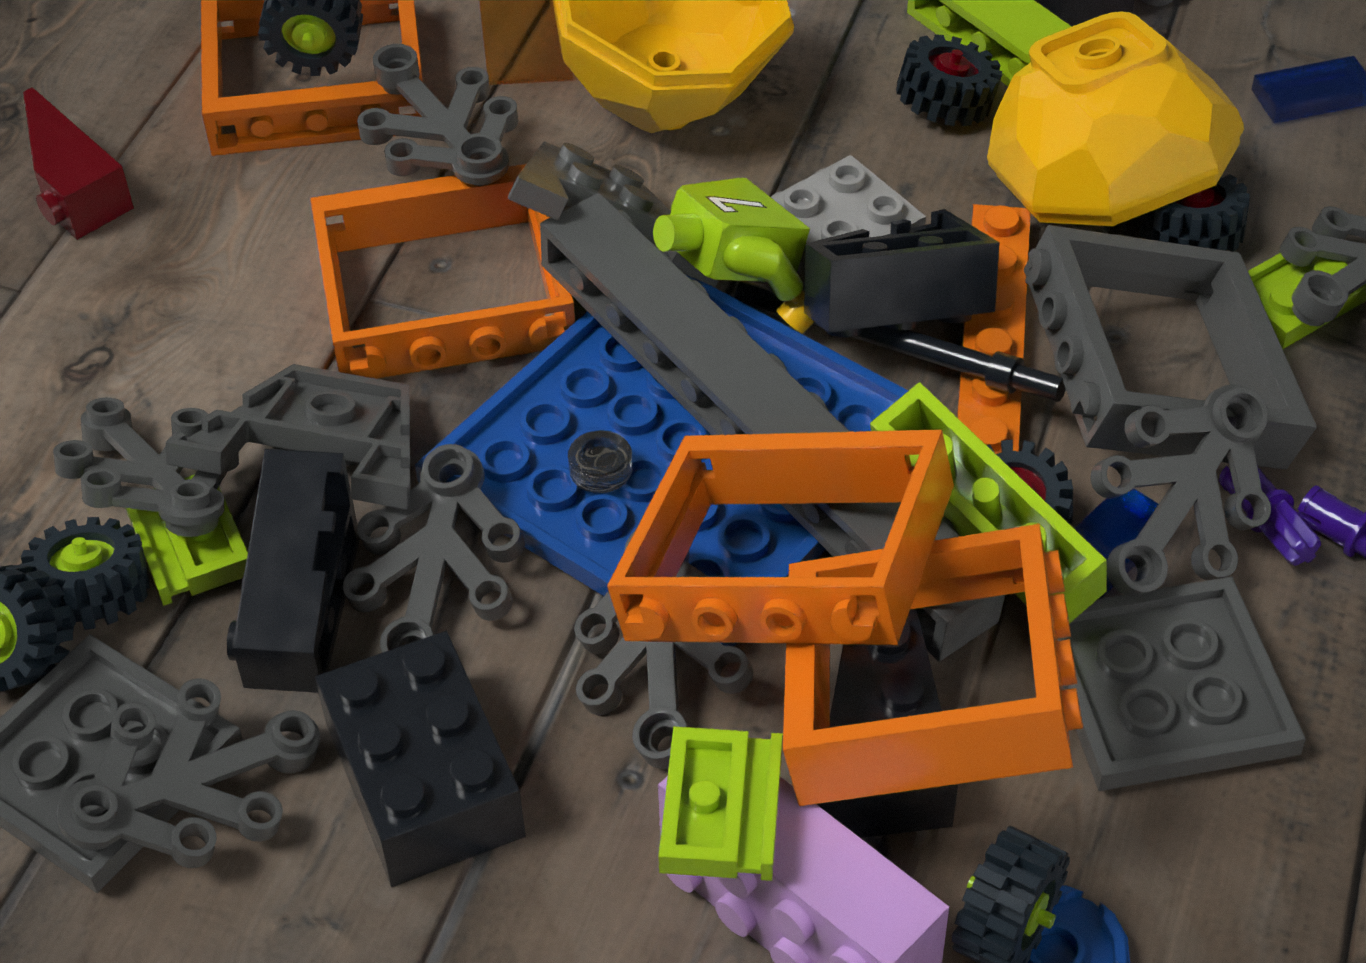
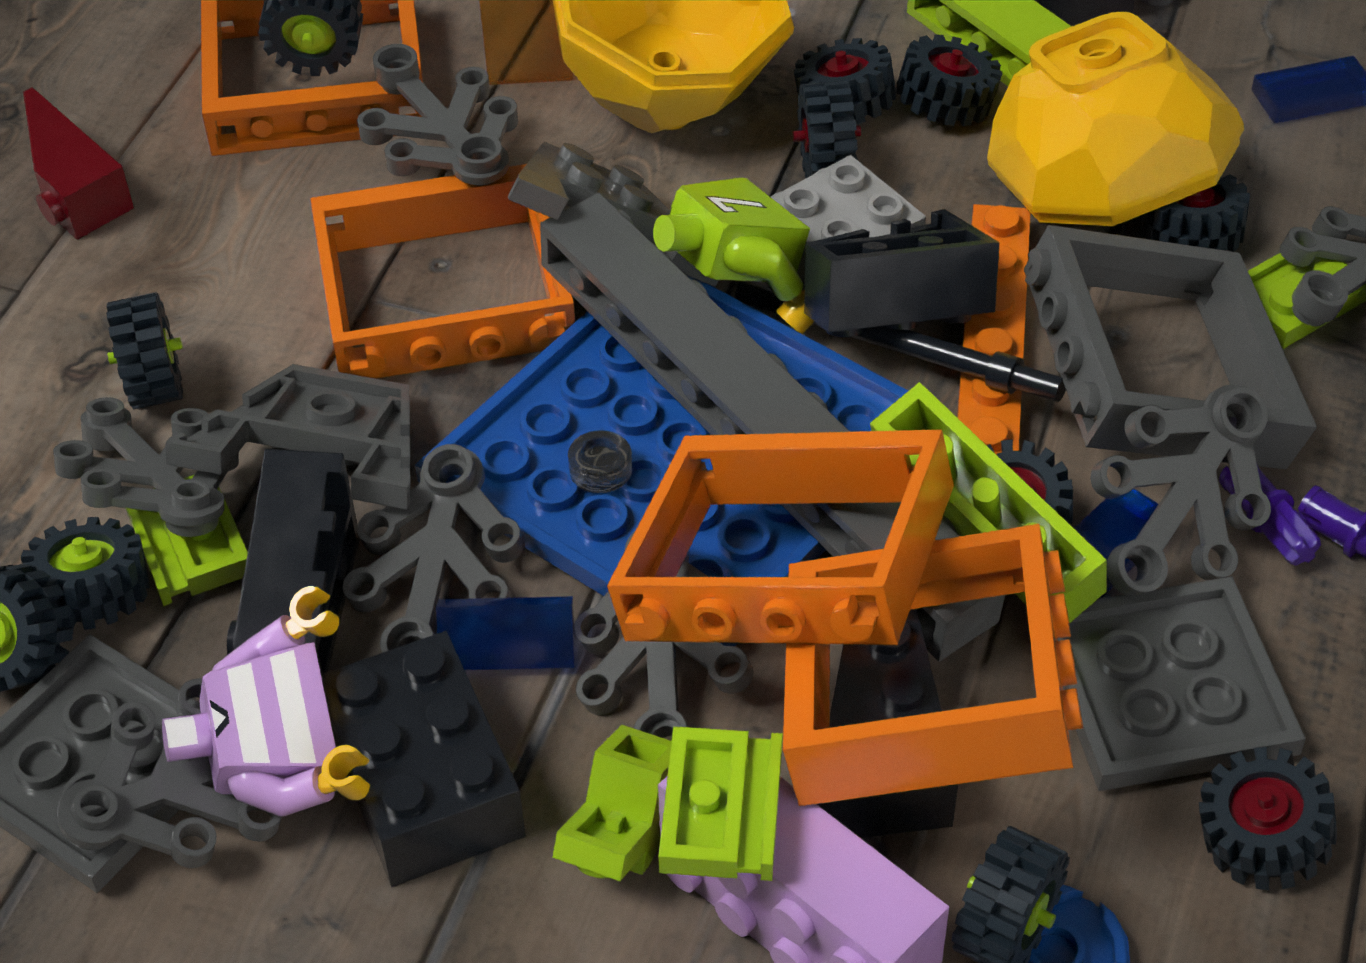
none -> black wheel [106,292,183,410]
none -> torso [162,586,370,816]
none -> clear blue tile [436,596,575,670]
none -> lime brick [552,725,672,881]
none -> black wheel [793,81,861,179]
none -> black wheel [794,38,897,125]
none -> black wheel [1199,747,1337,890]

